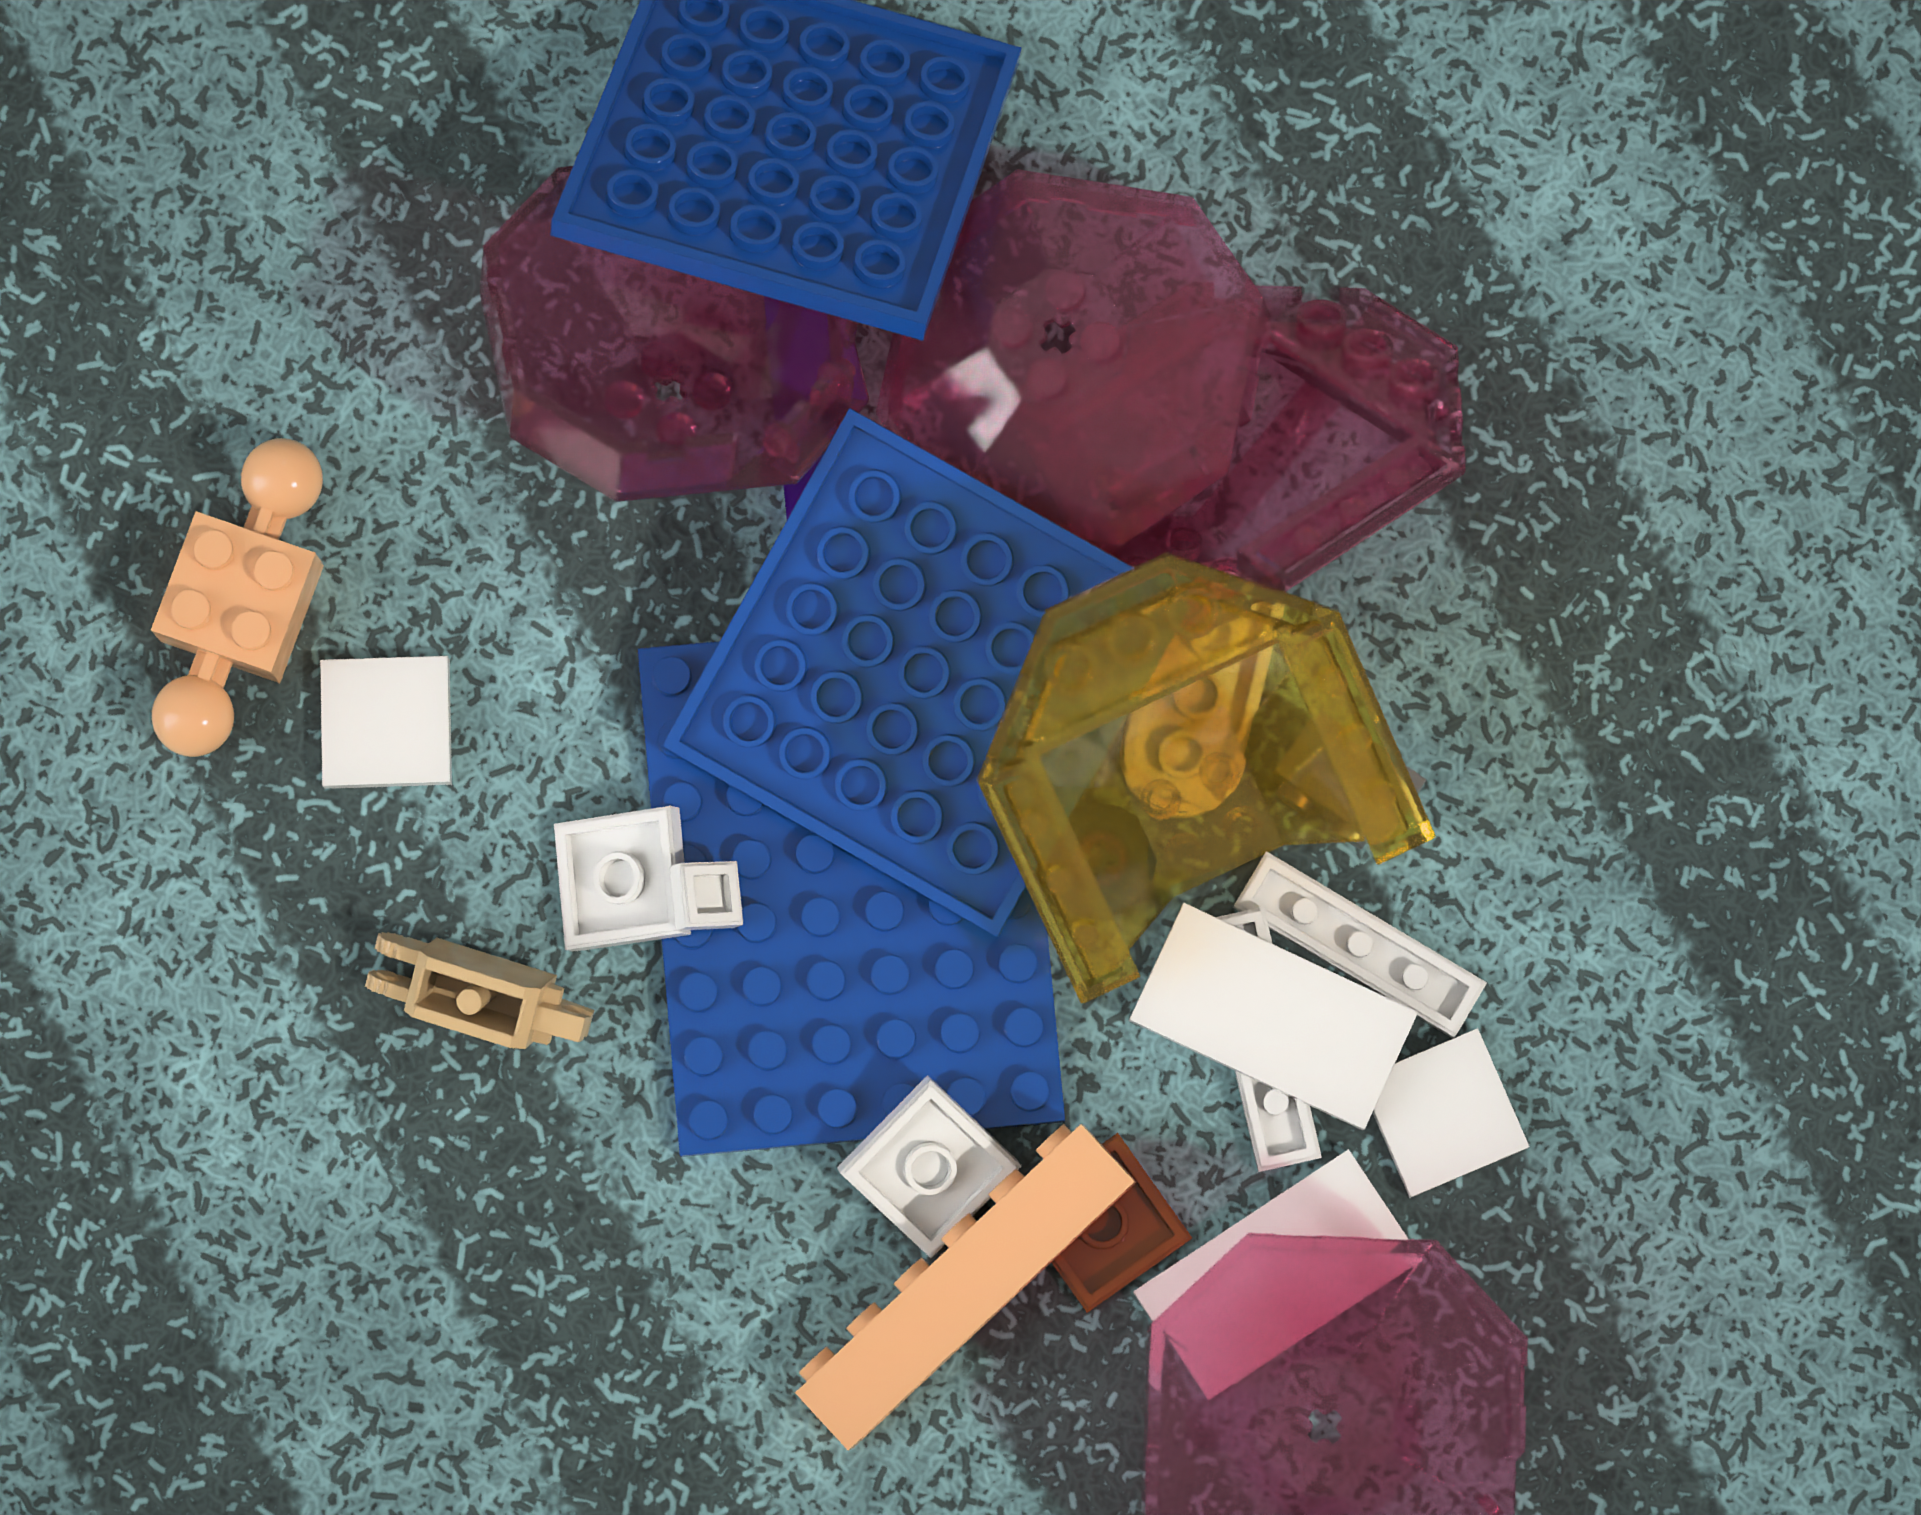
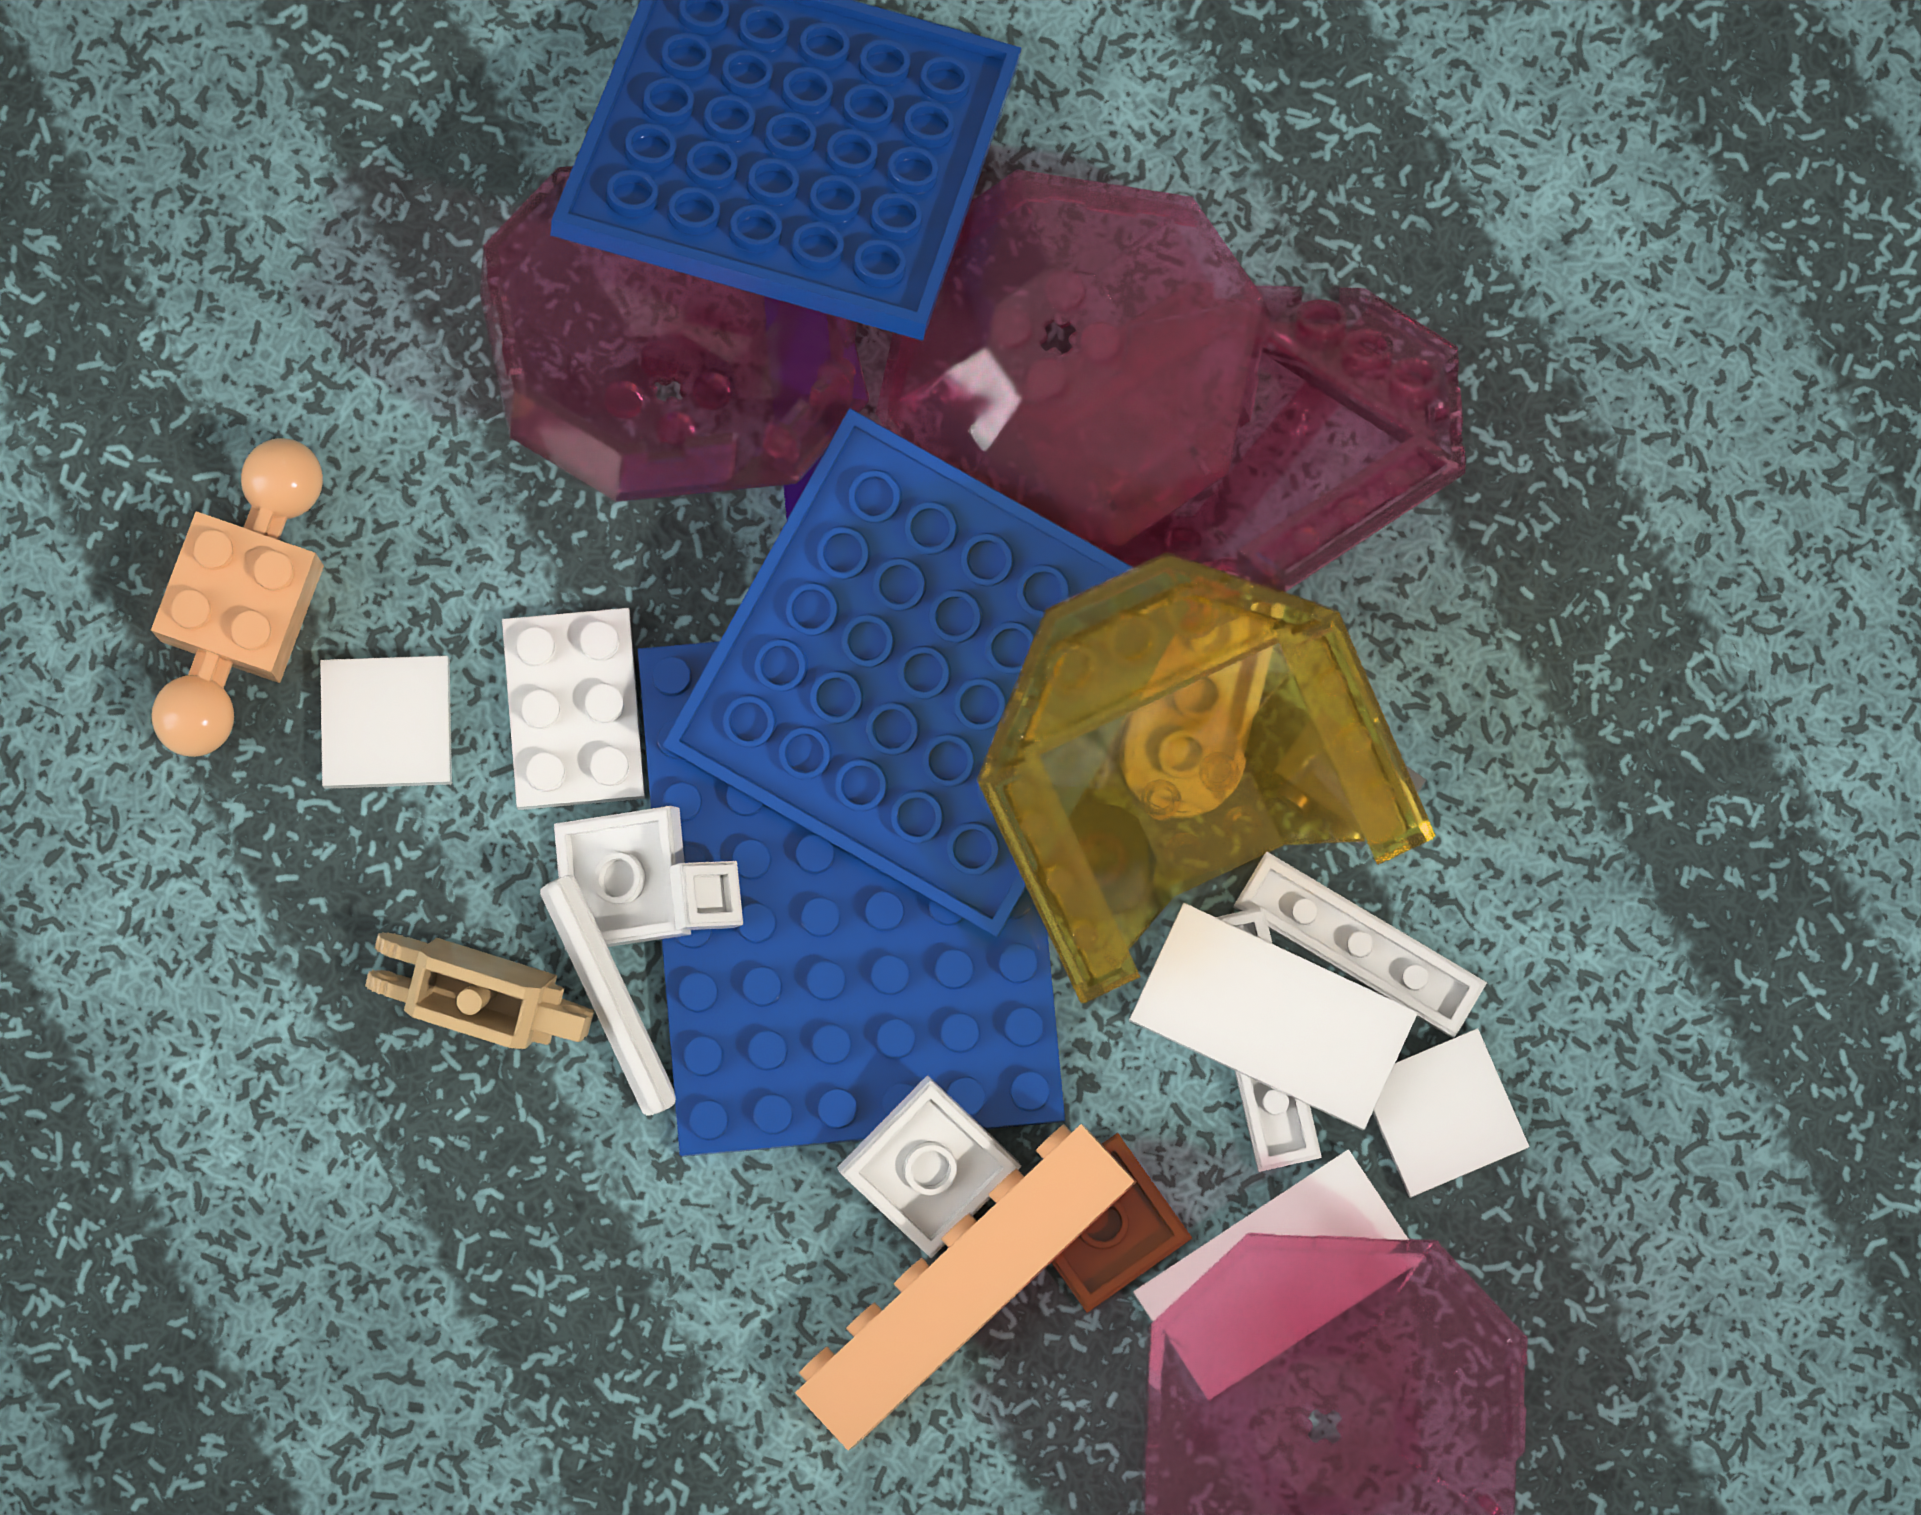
none -> white plate [502,608,645,810]
none -> white axle [540,875,676,1116]

